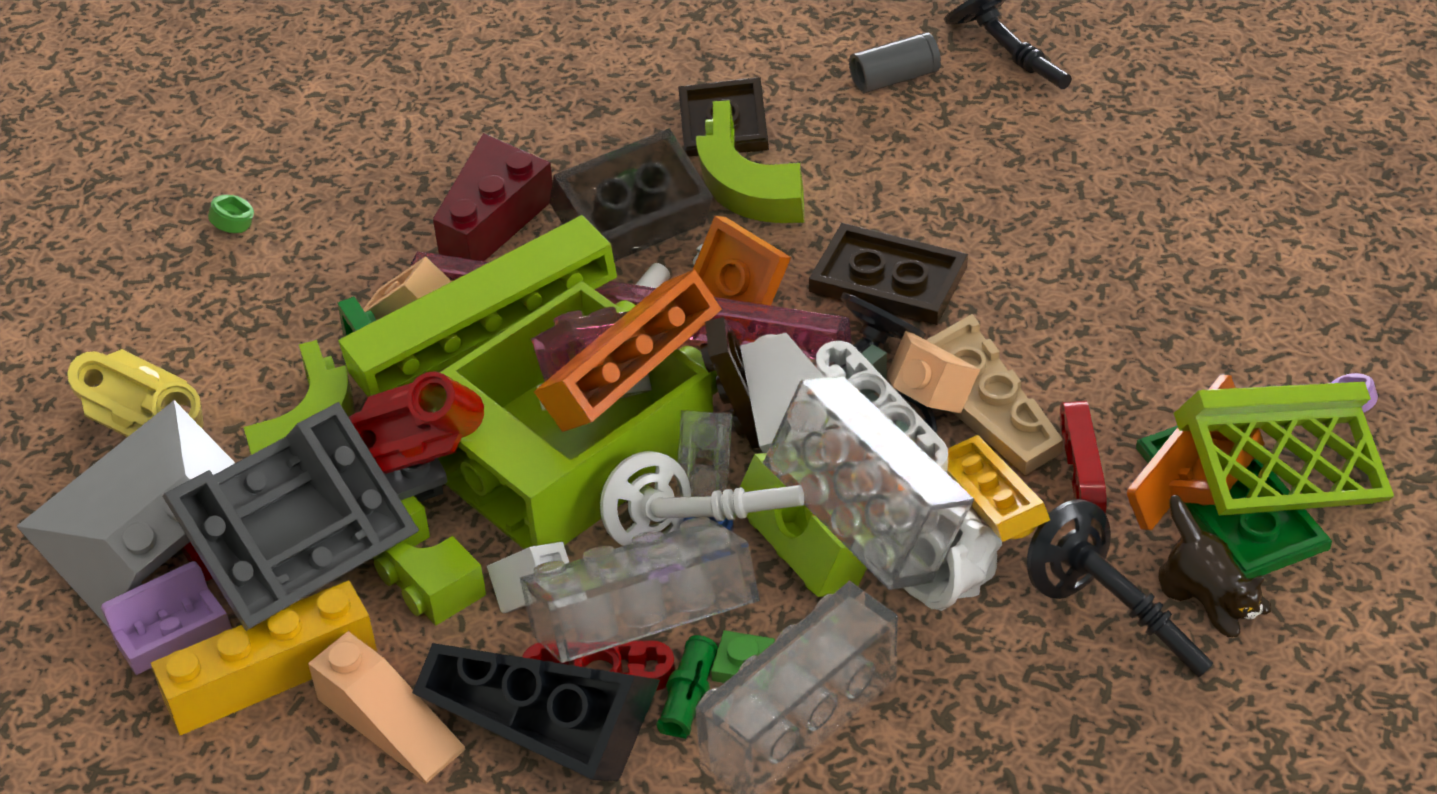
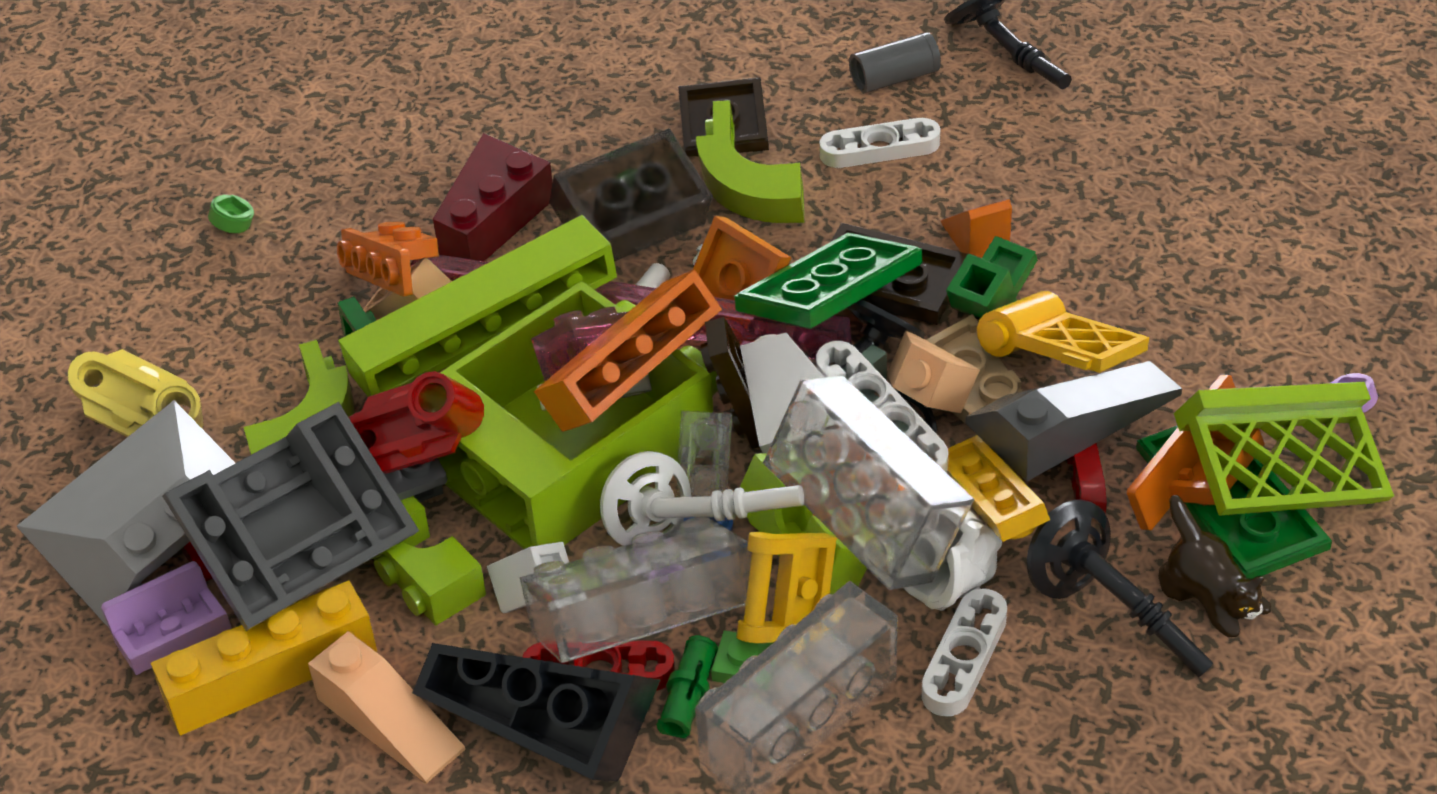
none -> orange bracket [337,222,439,297]
none -> green tile [734,232,923,329]
none -> yellow plate [736,532,837,643]
none -> white beam [820,118,940,168]
none -> white beam [922,589,1007,716]
none -> orange slope [940,199,1012,258]
none -> green brick [946,236,1038,320]
none -> dark grey wedge [965,361,1182,481]
none -> yellow piece [977,291,1149,373]

